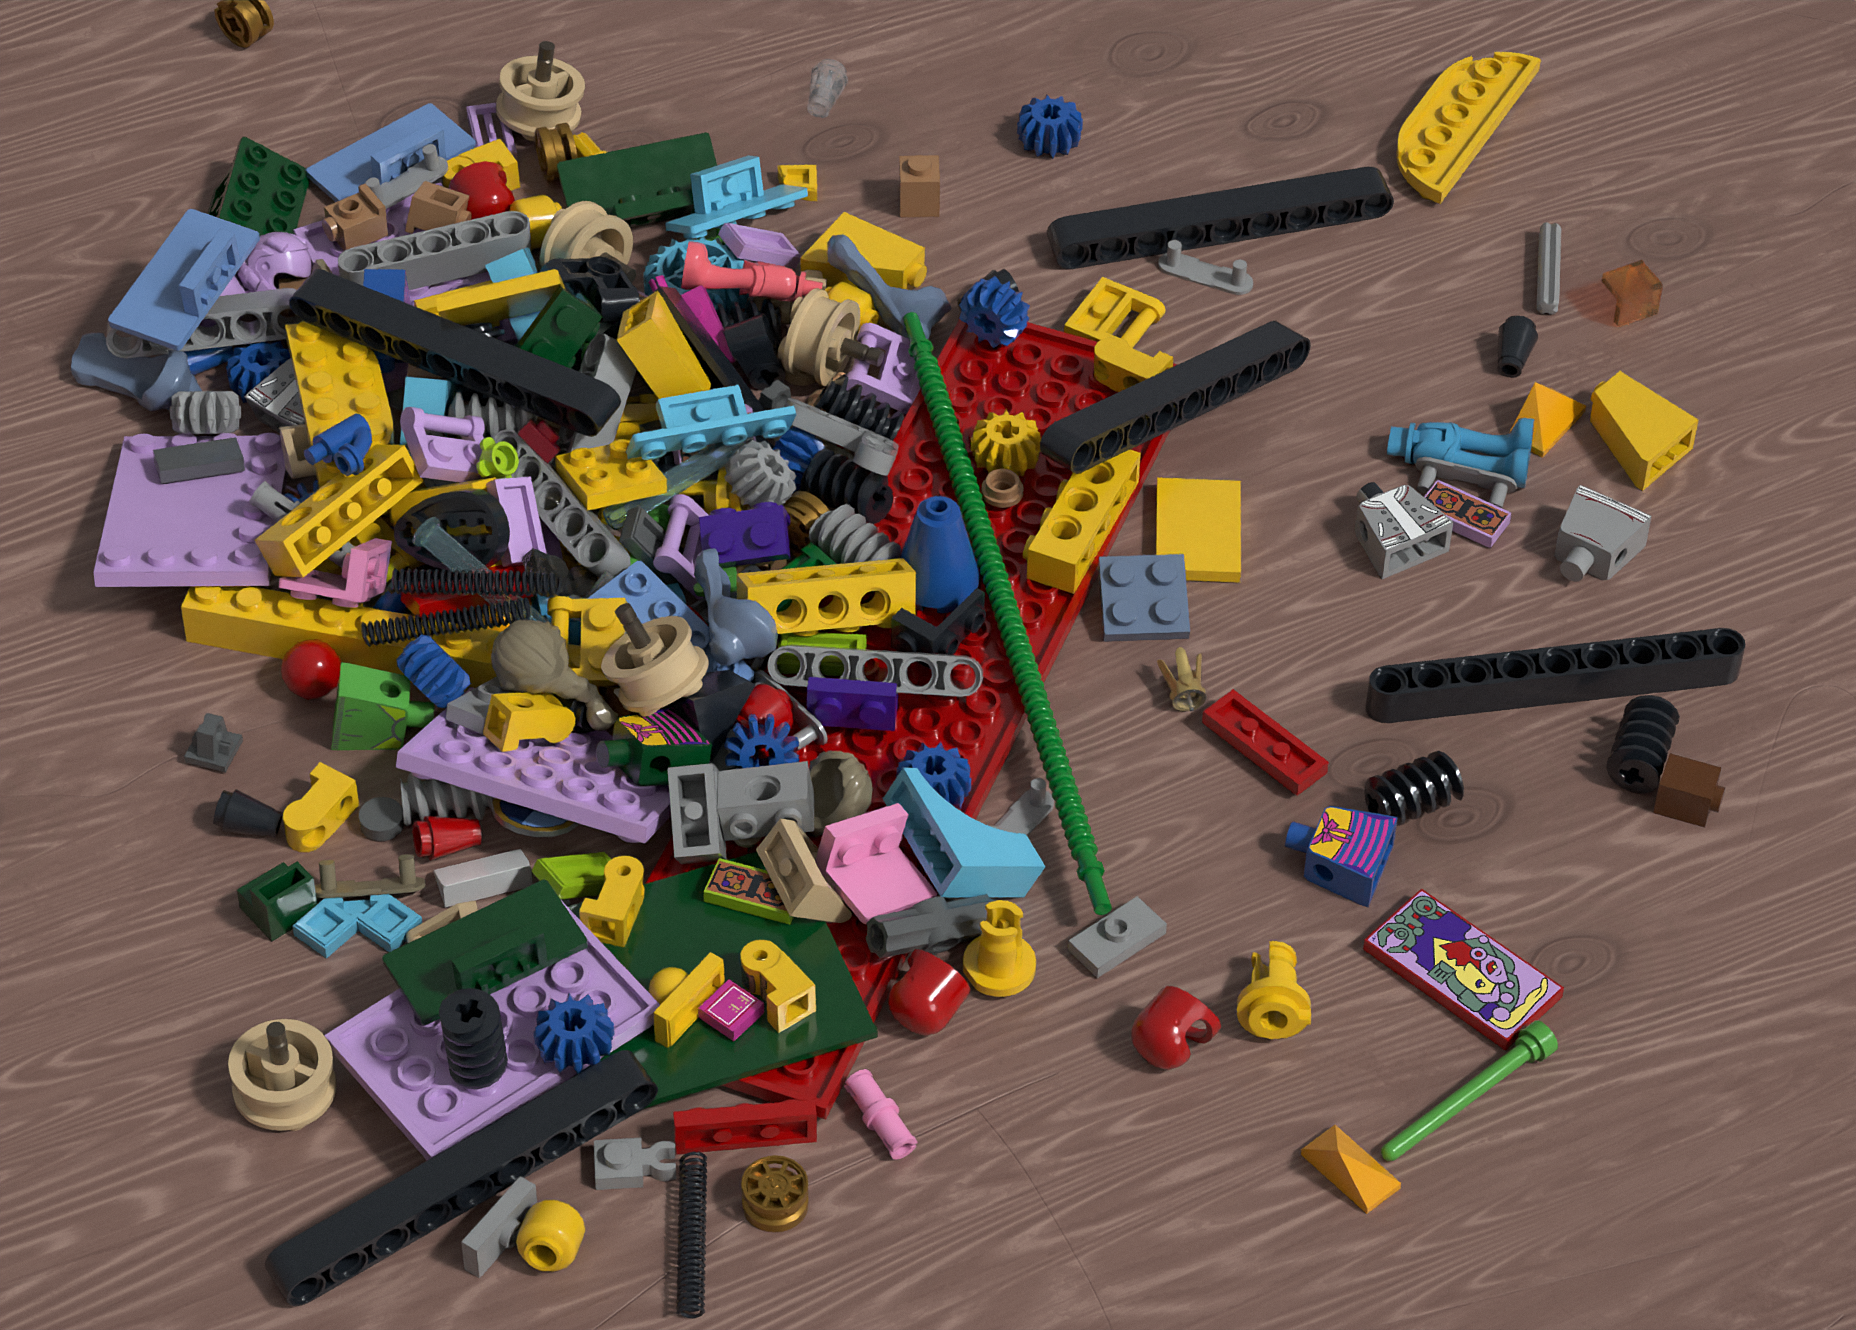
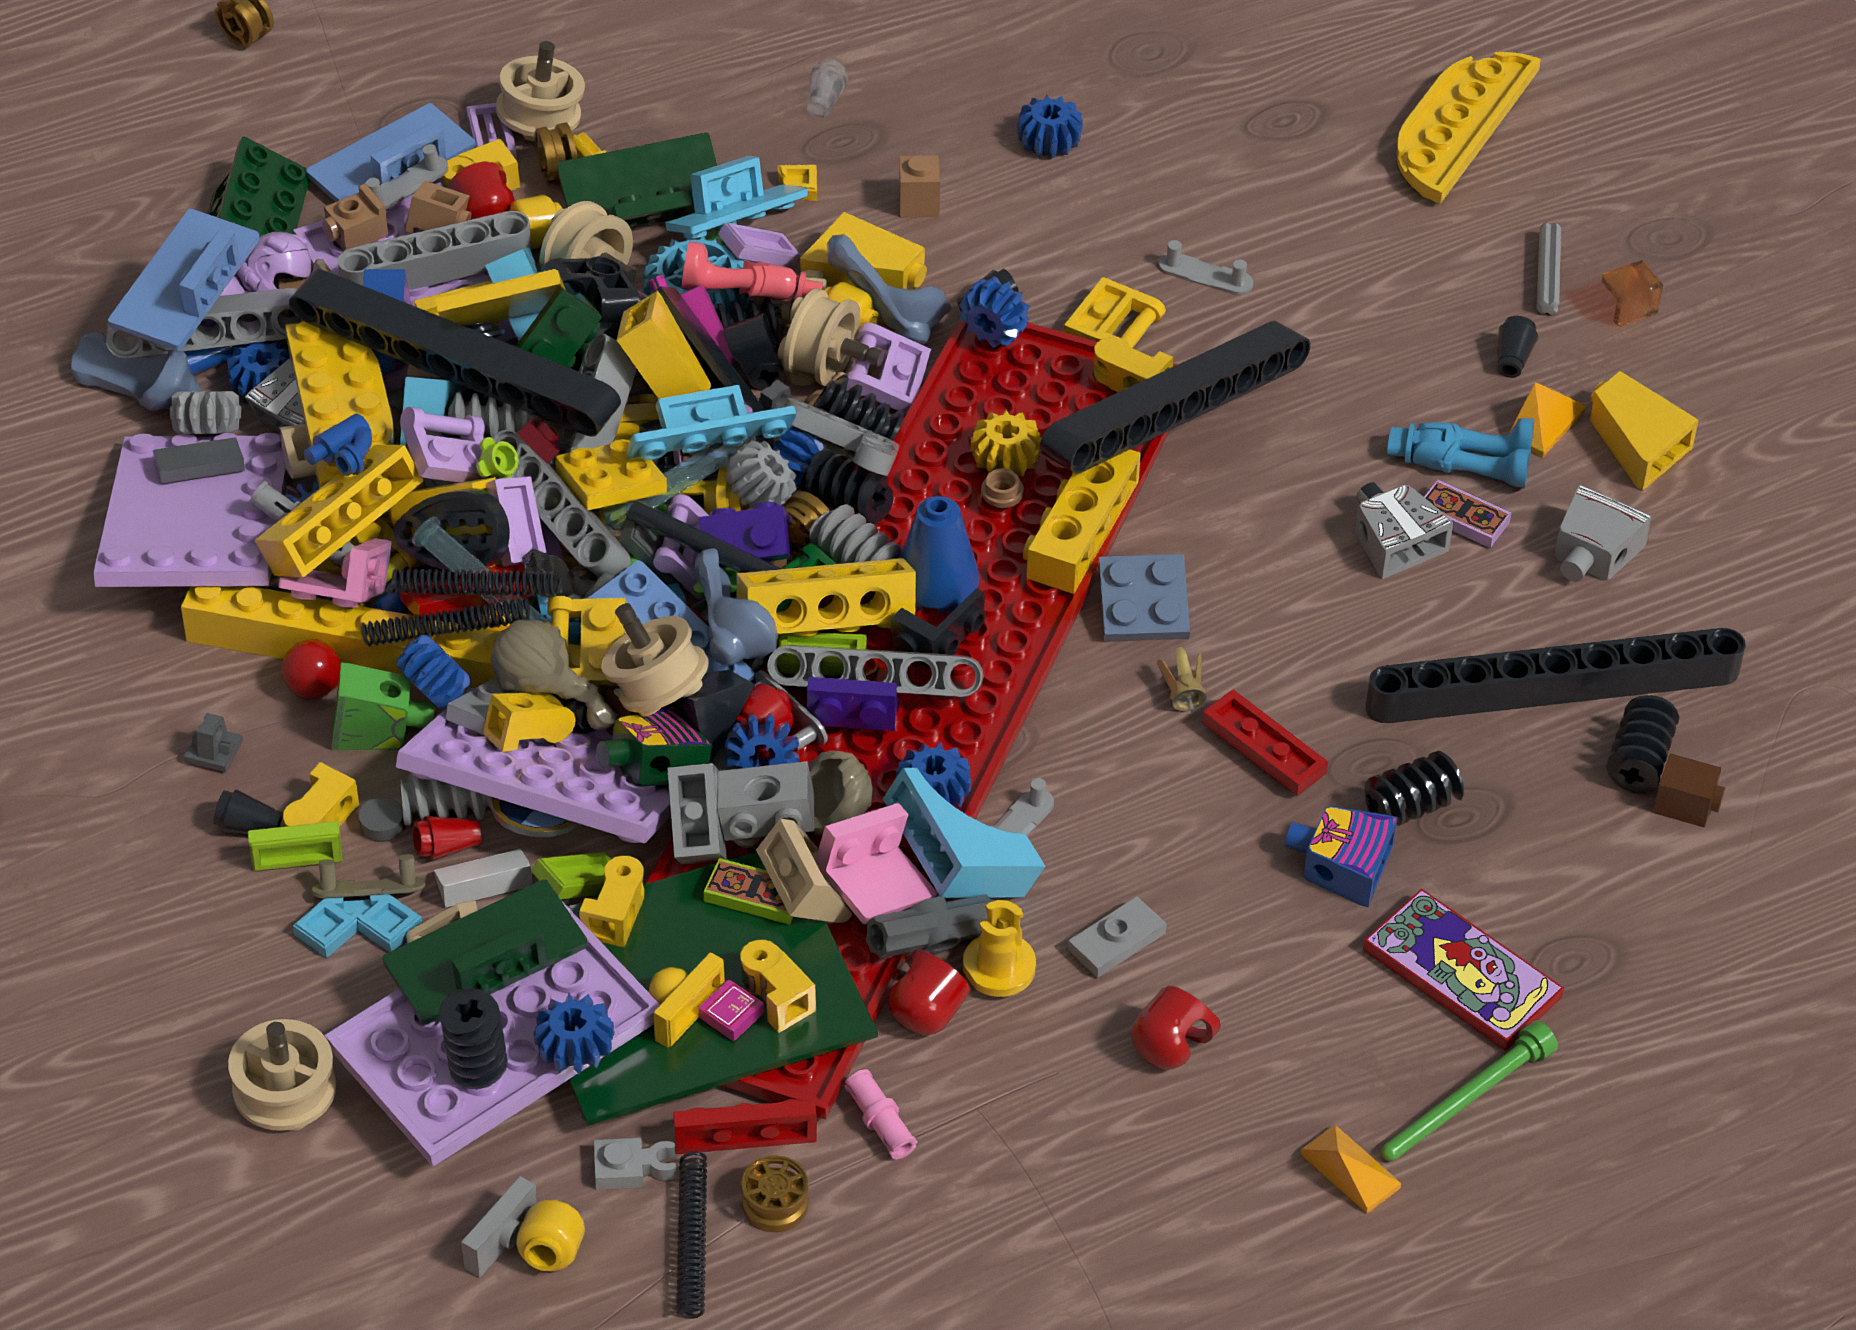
dark green piece [237,861,317,942] -> none
black beam [265,1050,658,1306] -> none
green hose [903,312,1112,915] -> none
black beam [1046,167,1394,269] -> none
yellow tile [1156,477,1241,583] -> none
yellow piece [1237,941,1311,1039] -> none
light grey piece [1415,457,1517,508] -> none
none -> lime tile [248,821,343,871]
none -> black piece [627,500,781,573]

